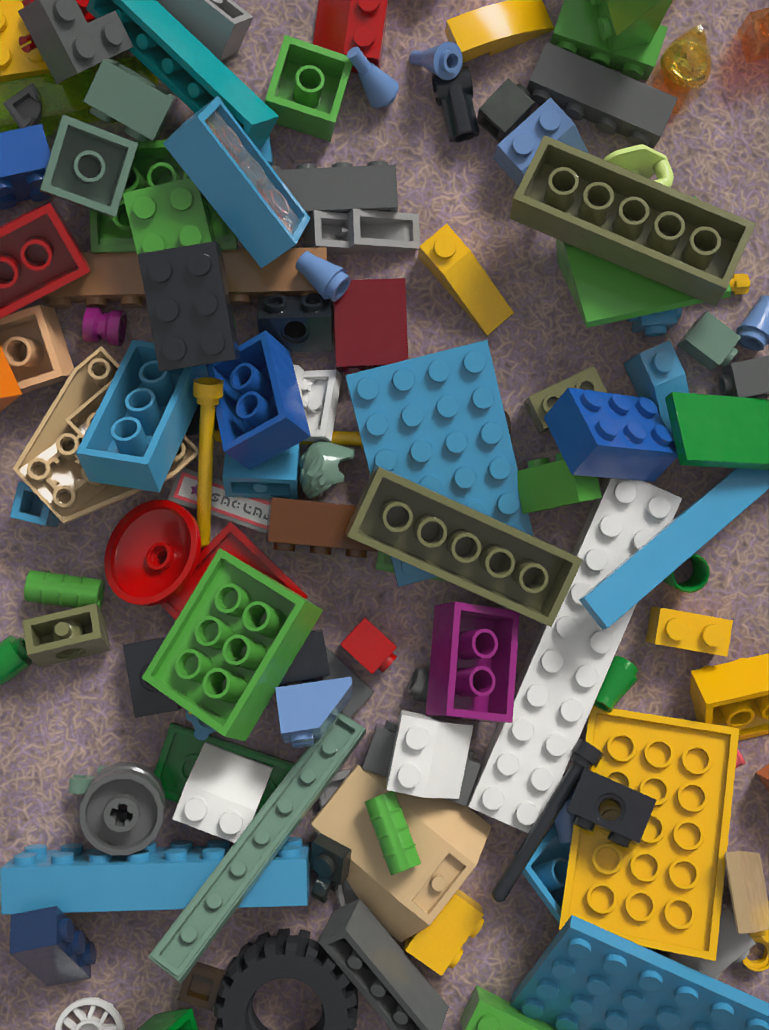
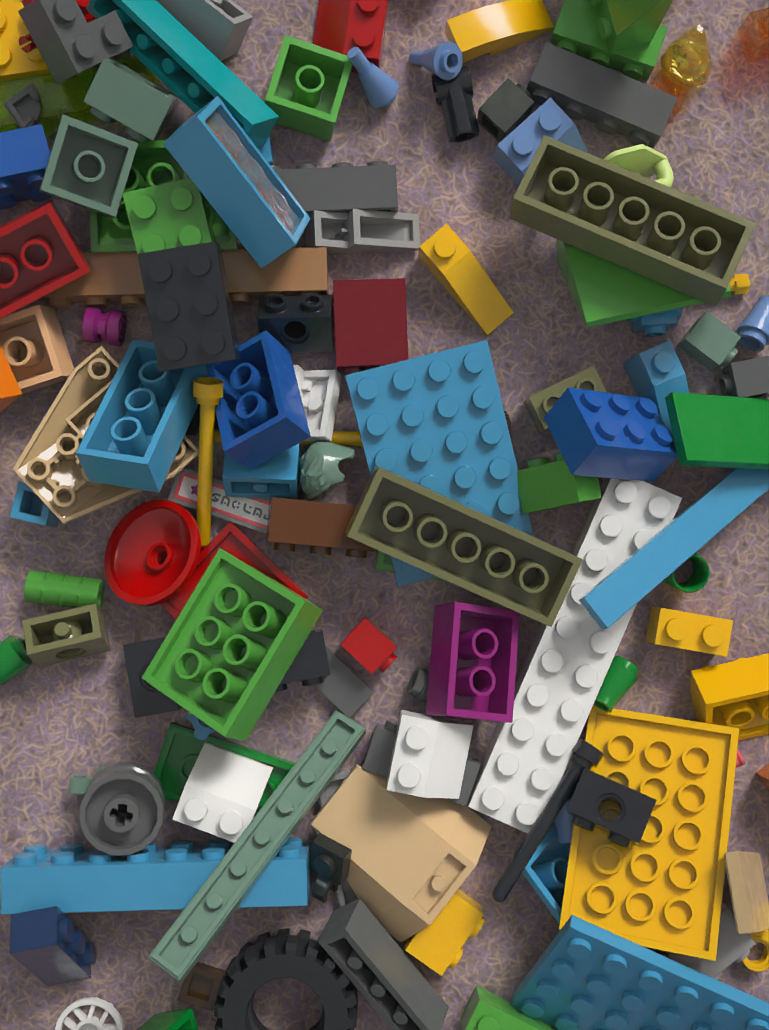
medium blue slope [275,677,352,748] -> none
medium blue cone [295,251,351,302] -> none
bright green axle [364,791,421,875] -> none

